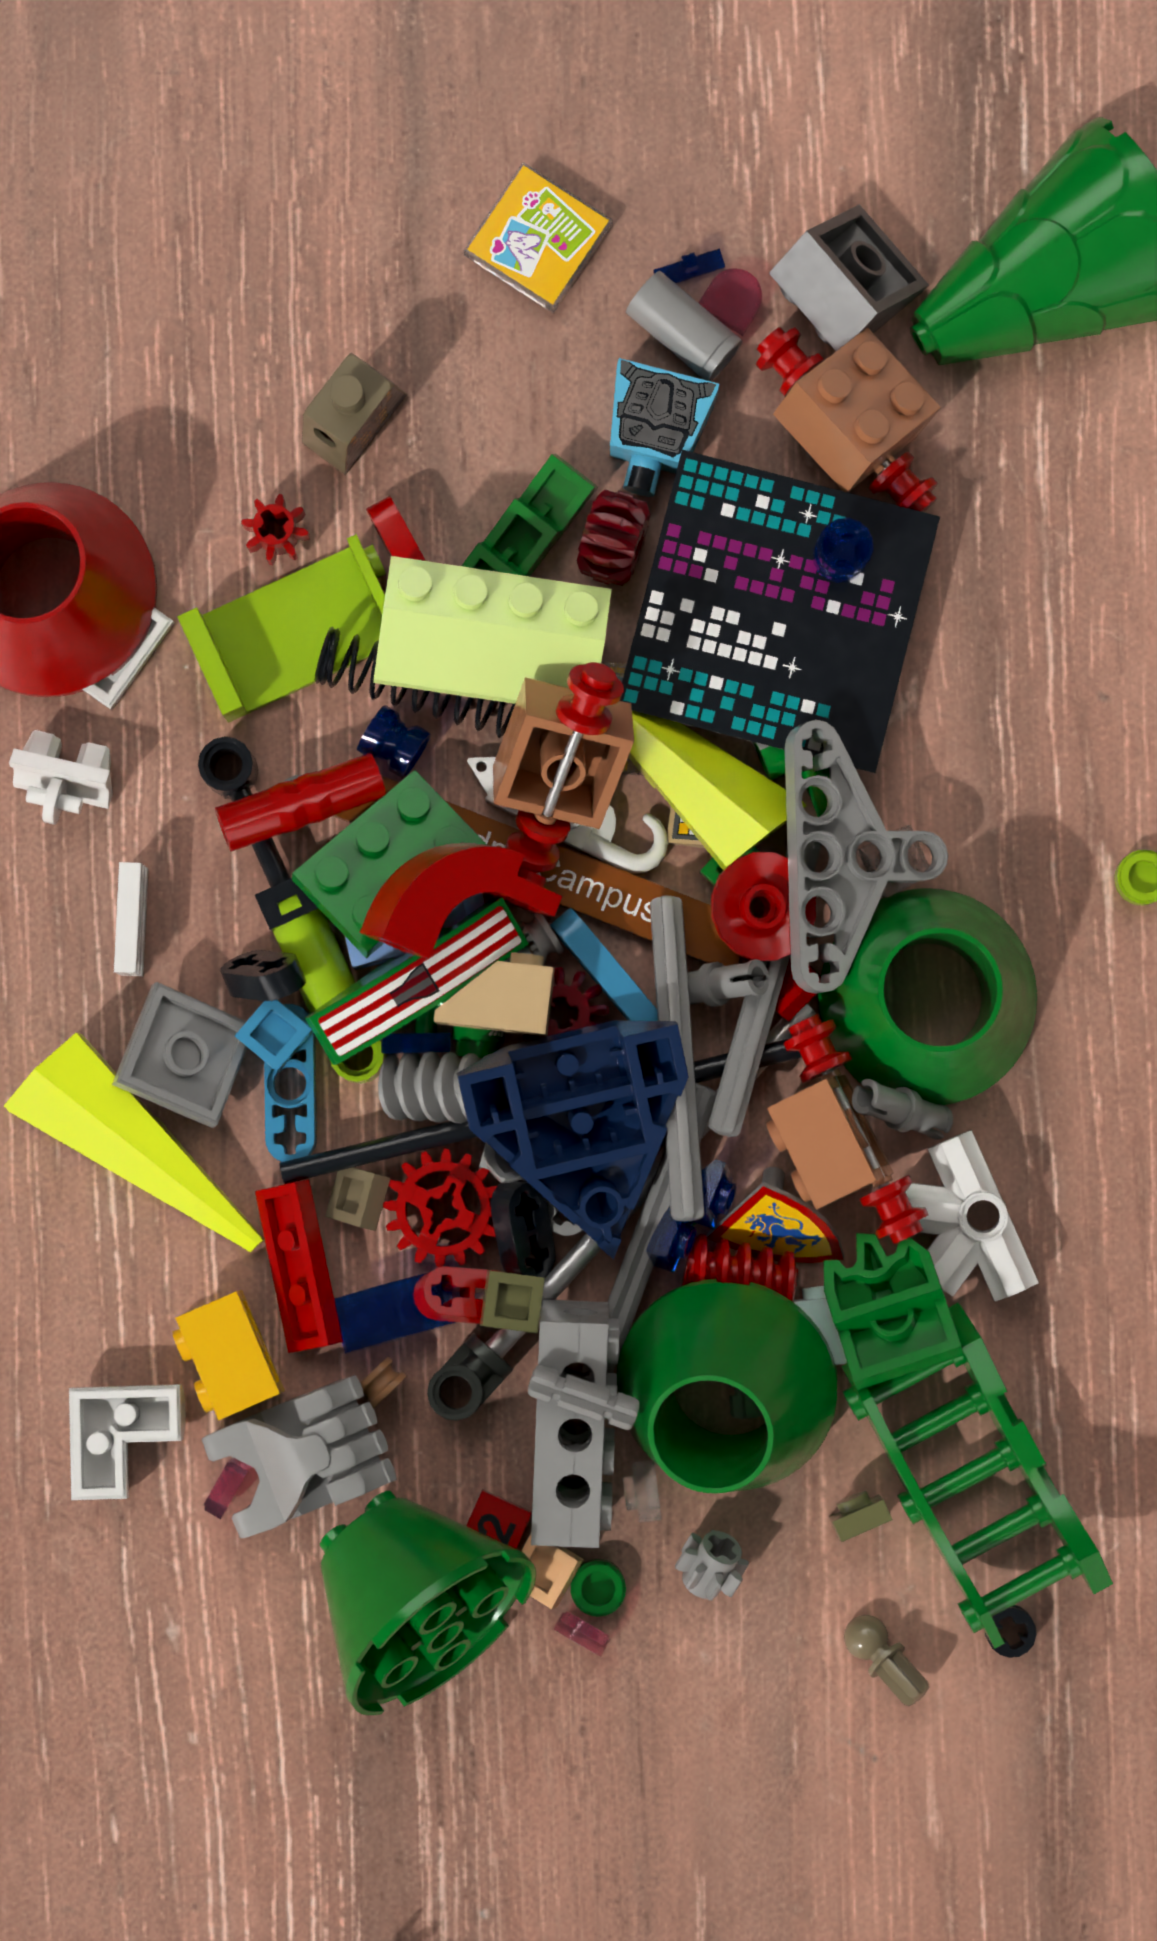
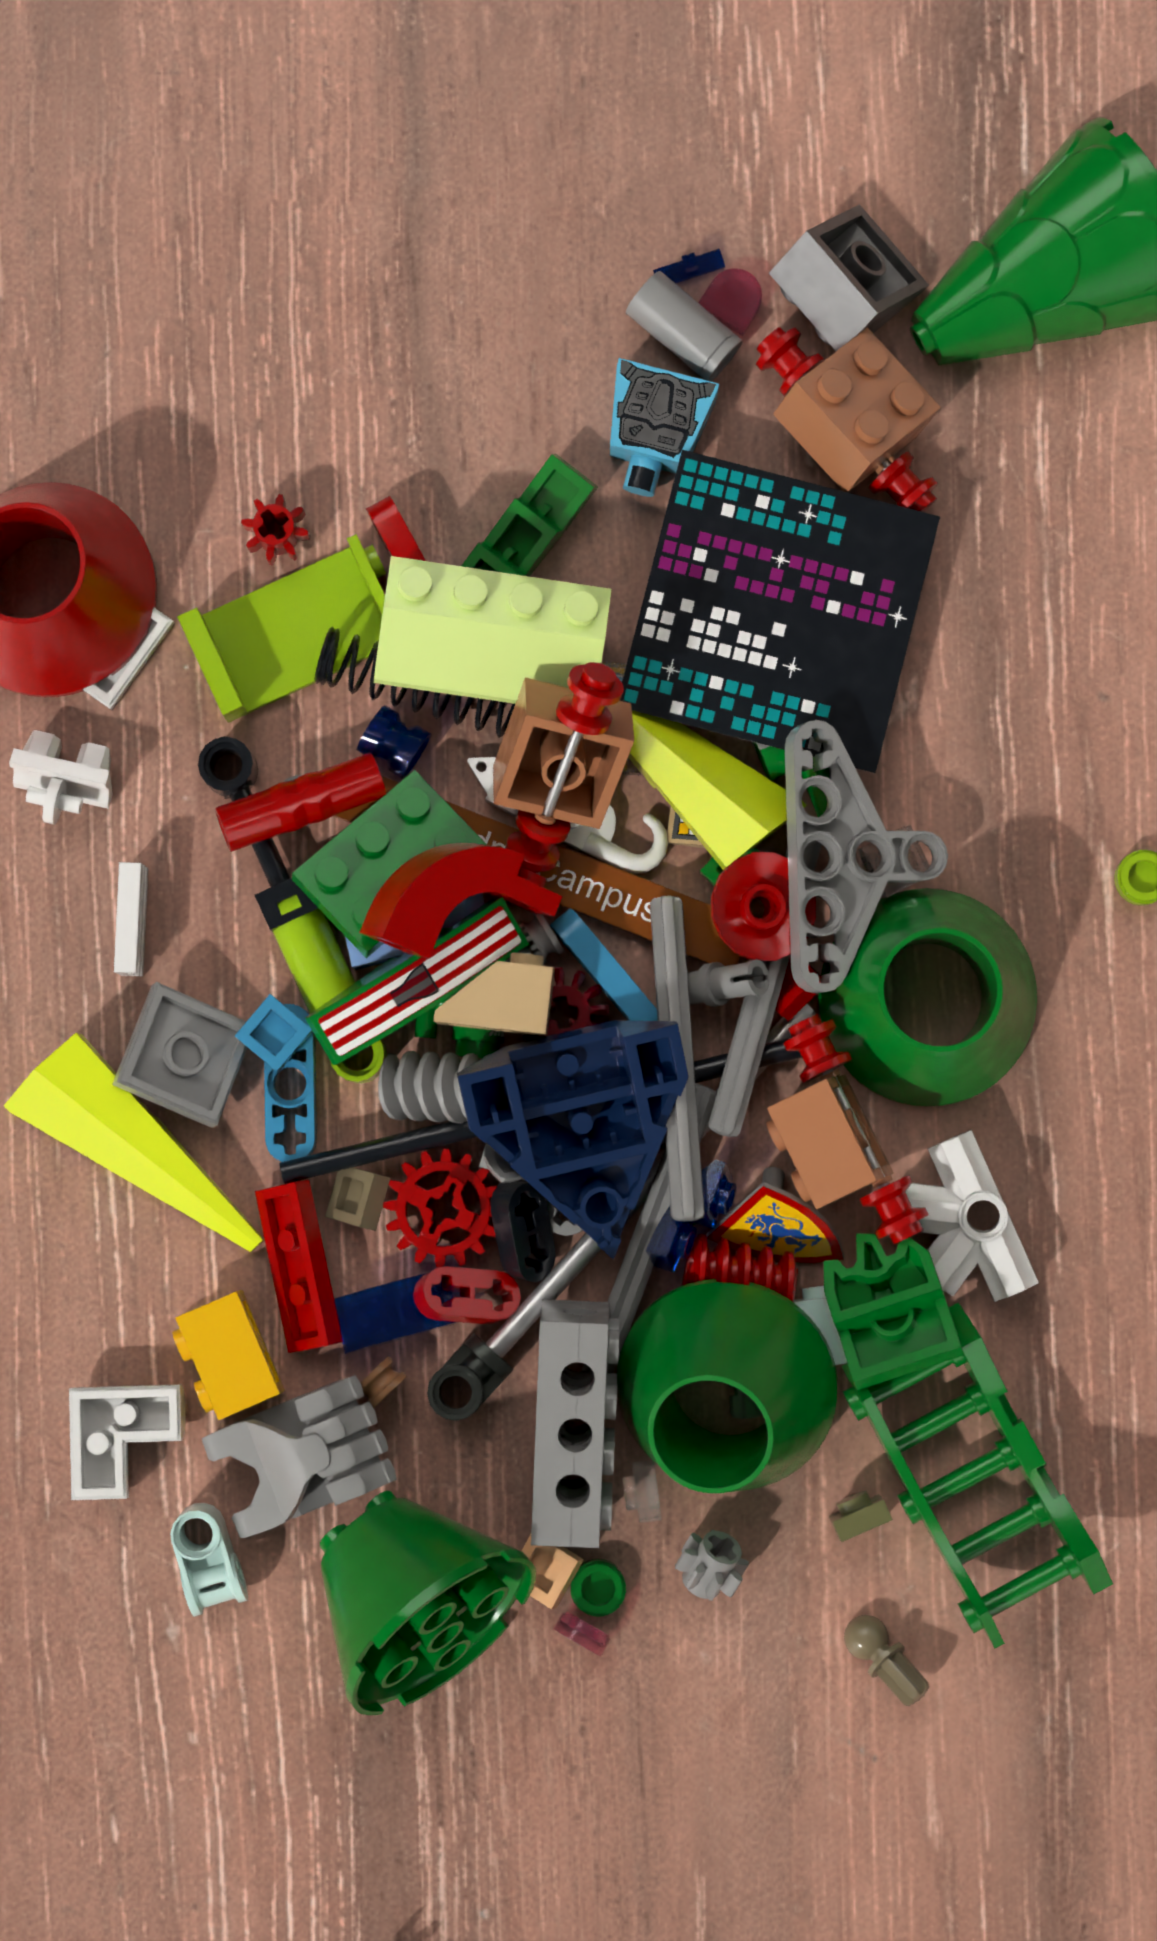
clear pink tile [203,1458,252,1520] -> none
black beam [220,950,306,1001] -> none
dark tan torso [302,353,407,475] -> none
clear blue piece [381,1032,450,1053] -> none
tile [463,162,613,313] -> none
red tile [466,1489,532,1549] -> none
olive plate [480,1270,545,1333] -> none
light grey axle [528,1365,639,1430] -> none
dark red gear [576,489,651,586] -> none
clear blue wheel [813,518,874,583] -> none
light grey pin [852,1079,953,1140] -> none
black bush [984,1605,1037,1658] -> none
none -> light aqua piece [170,1503,248,1617]

